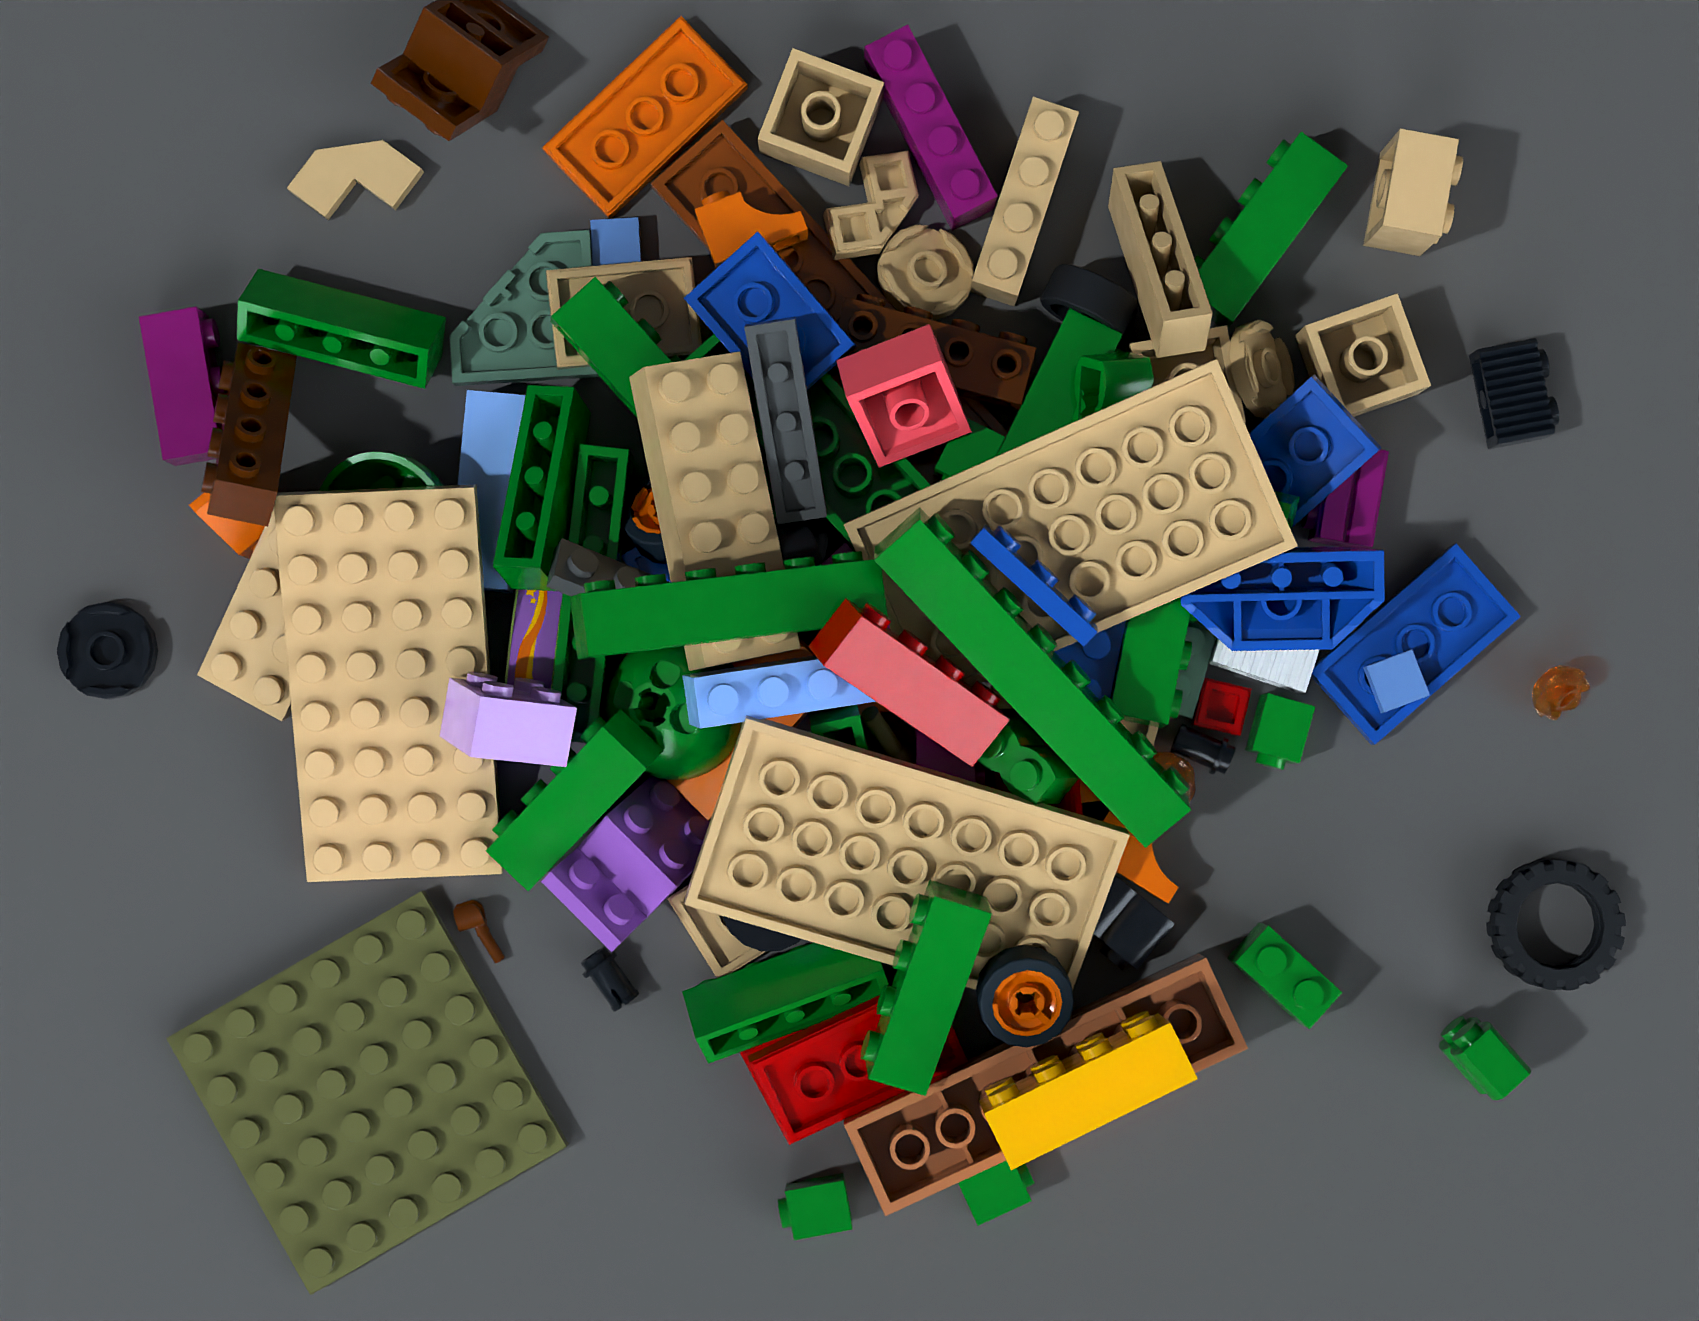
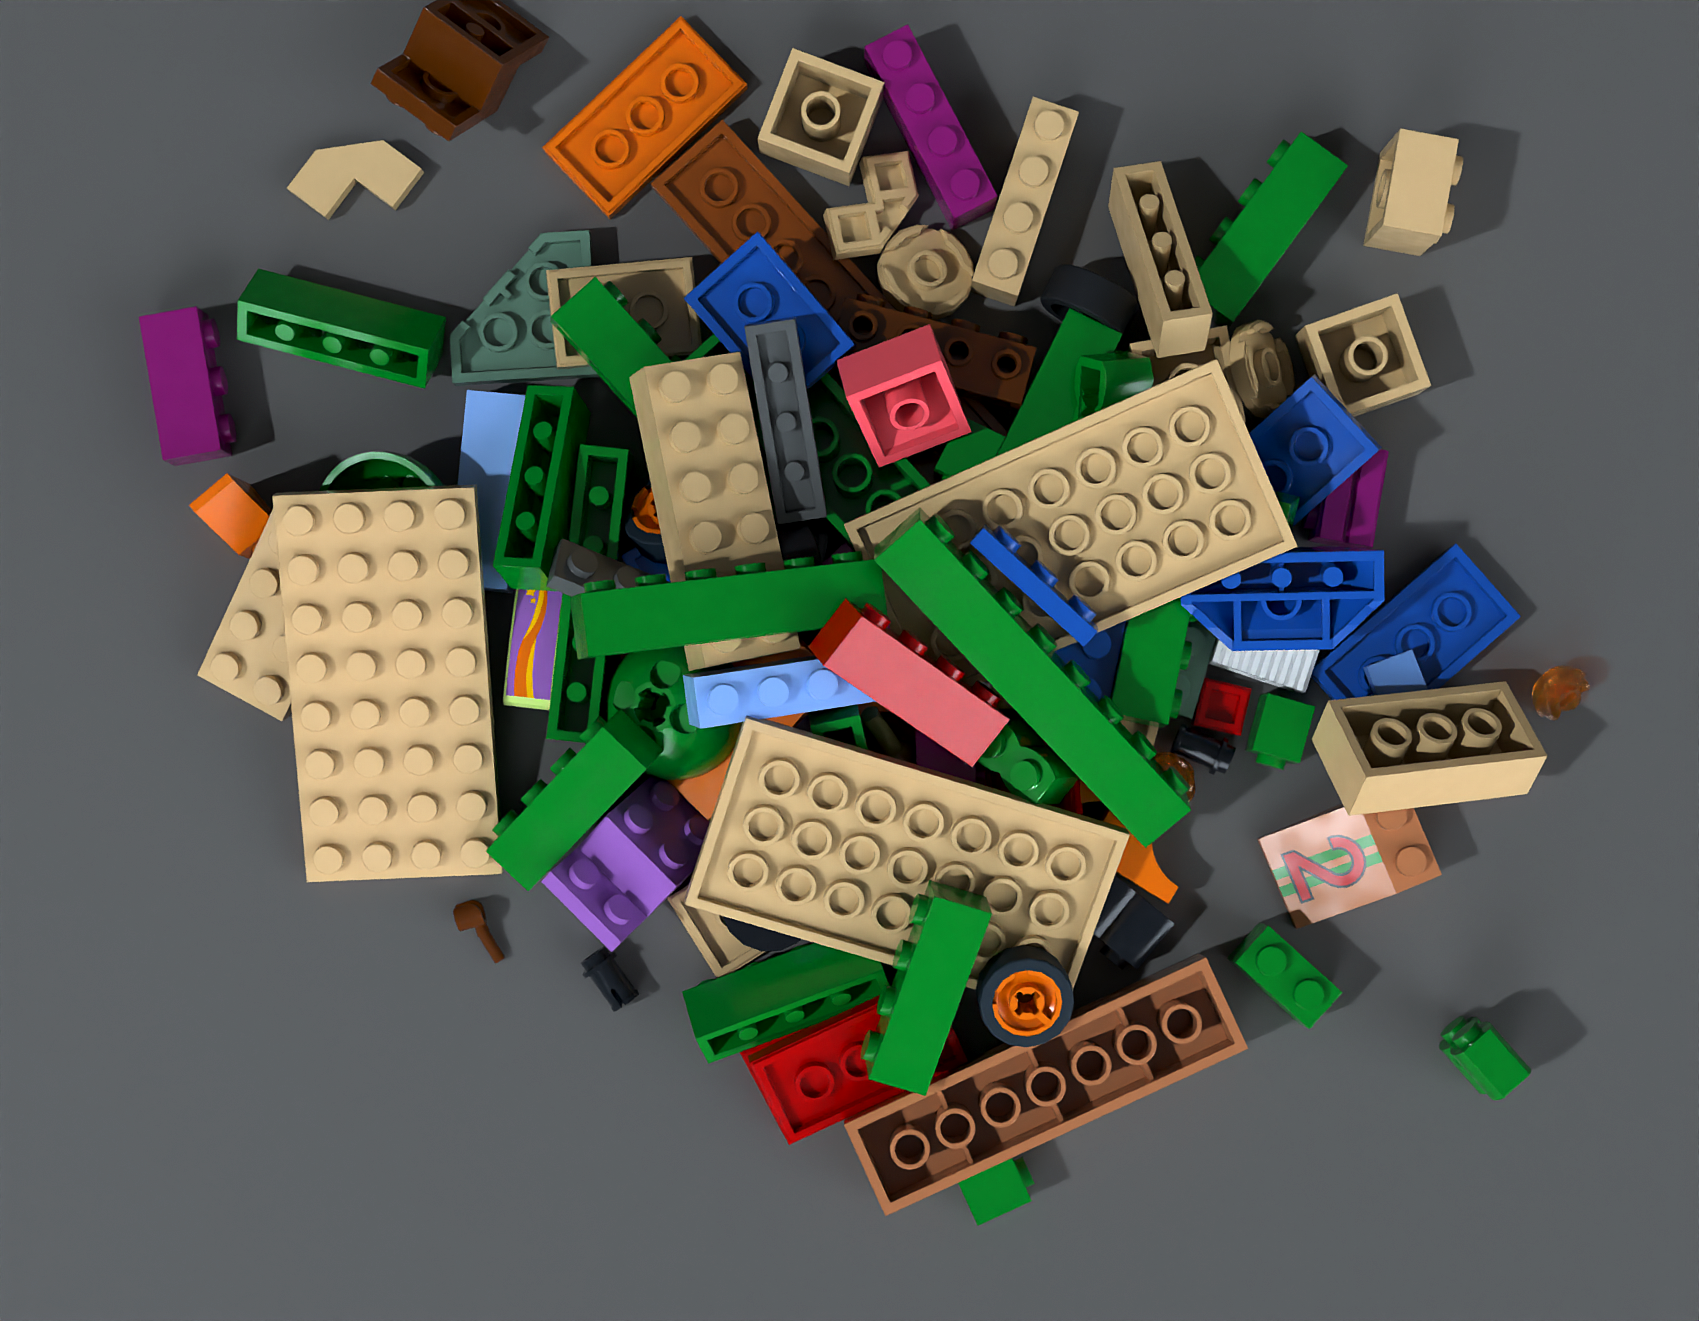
black tile [57,602,158,700] -> none
olive plate [166,890,568,1295] -> none
reddish brown brick [201,342,297,527] -> none
lavender brick [440,672,577,767] -> none
medium blue tile [590,217,642,266] -> none
orange arch [694,191,808,268] -> none
green brick [778,1173,853,1240] -> none
yellow brick [979,1011,1198,1170] -> none
black brick [1469,338,1559,449] -> none
black tyre [1486,859,1626,991] -> none
none -> nougat slope [1257,804,1442,929]
none -> tan brick [1312,681,1547,816]

